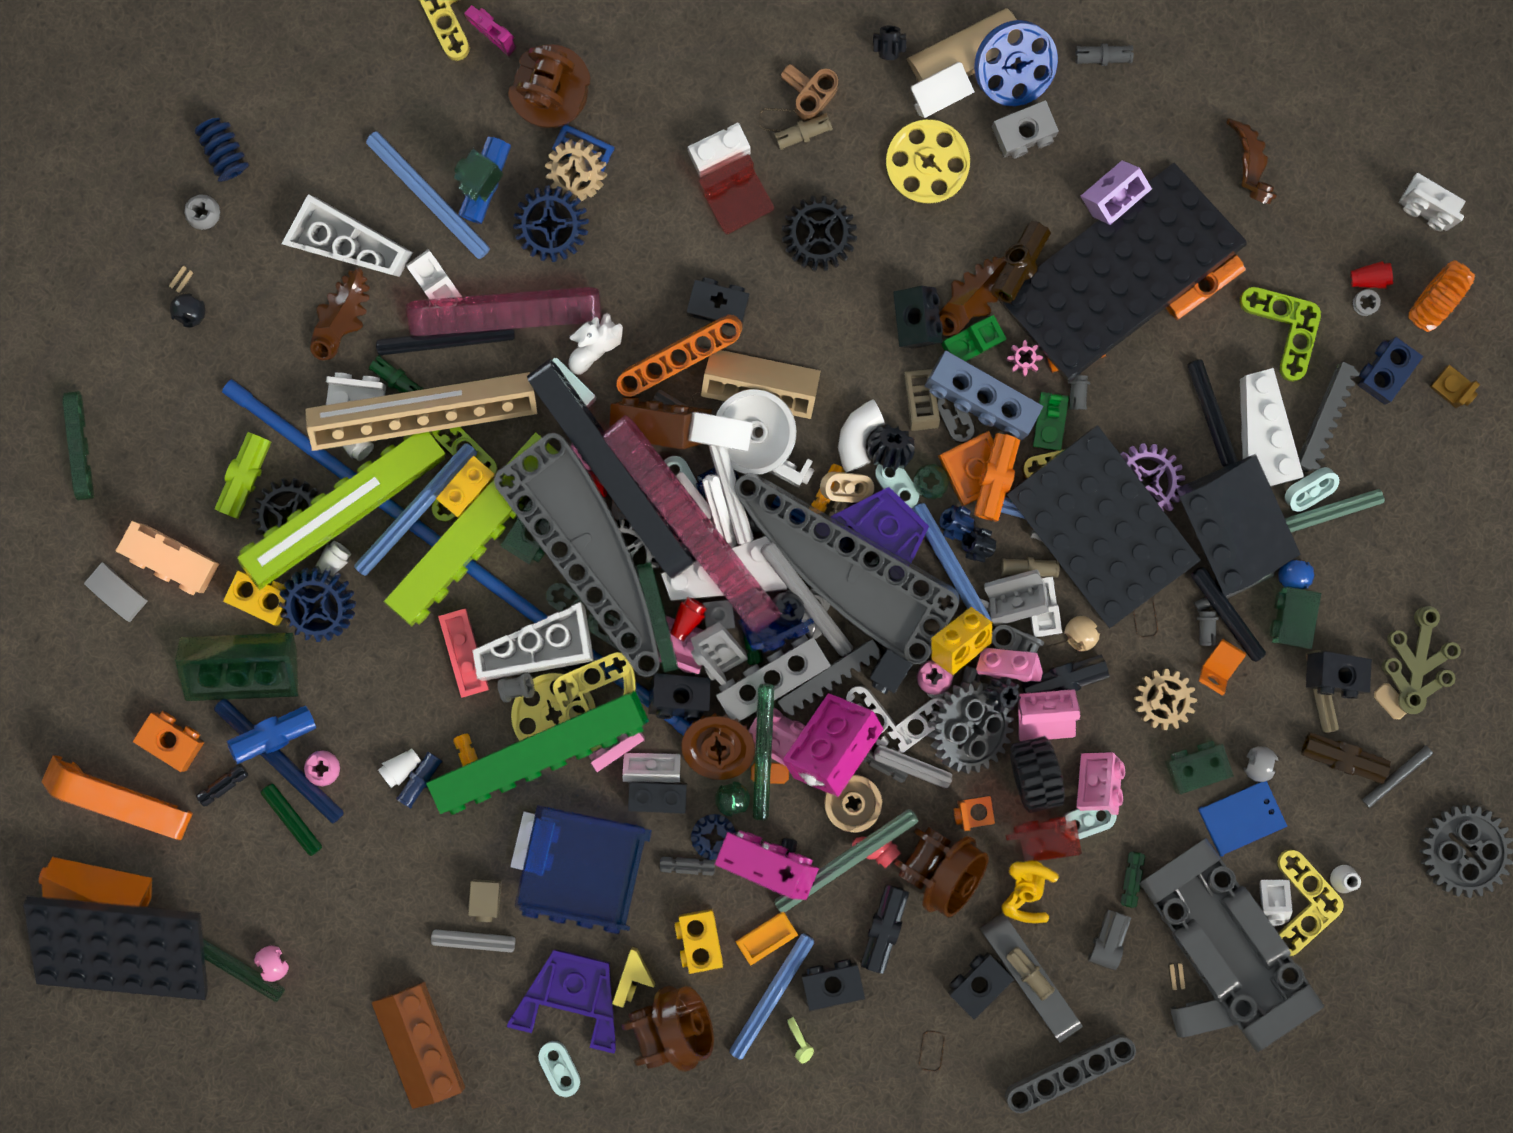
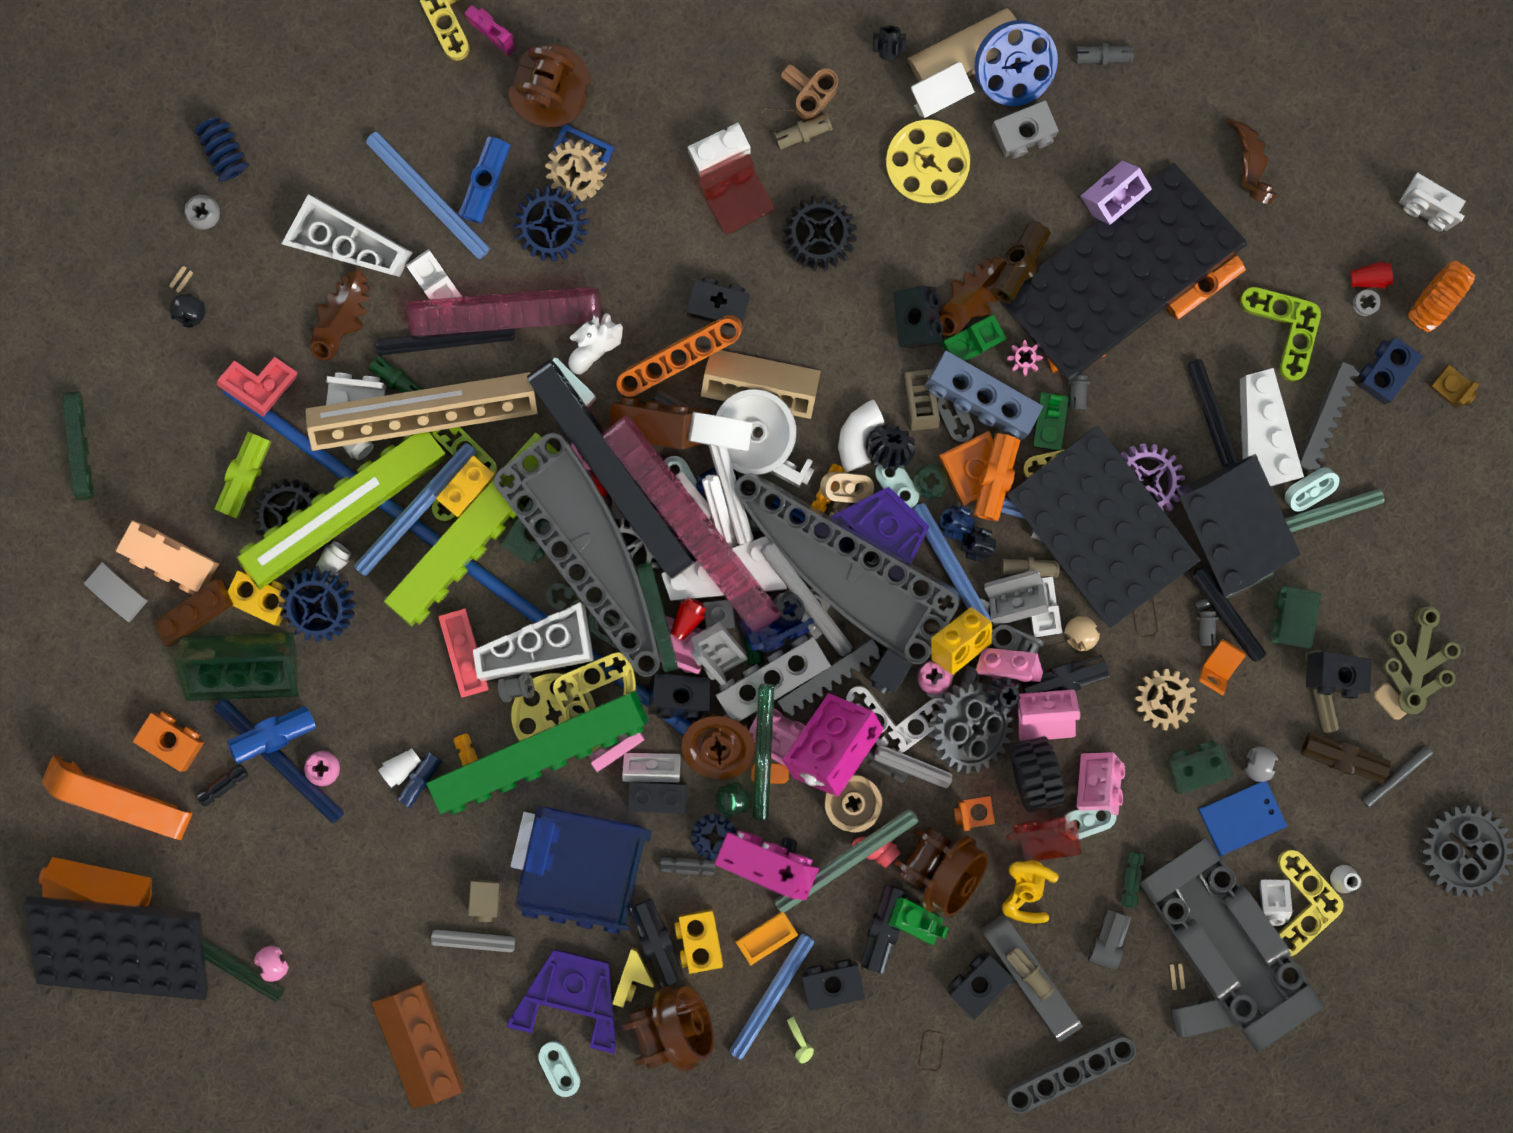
dark green axle [261,784,322,856] -> none
clear green brick [454,149,504,202] -> none
blue piece [1278,560,1315,589] -> none
none -> reddish brown plate [153,580,234,647]
none -> coral plate [217,357,298,417]
none -> black piece [630,898,684,988]
none -> green plate [889,898,949,946]

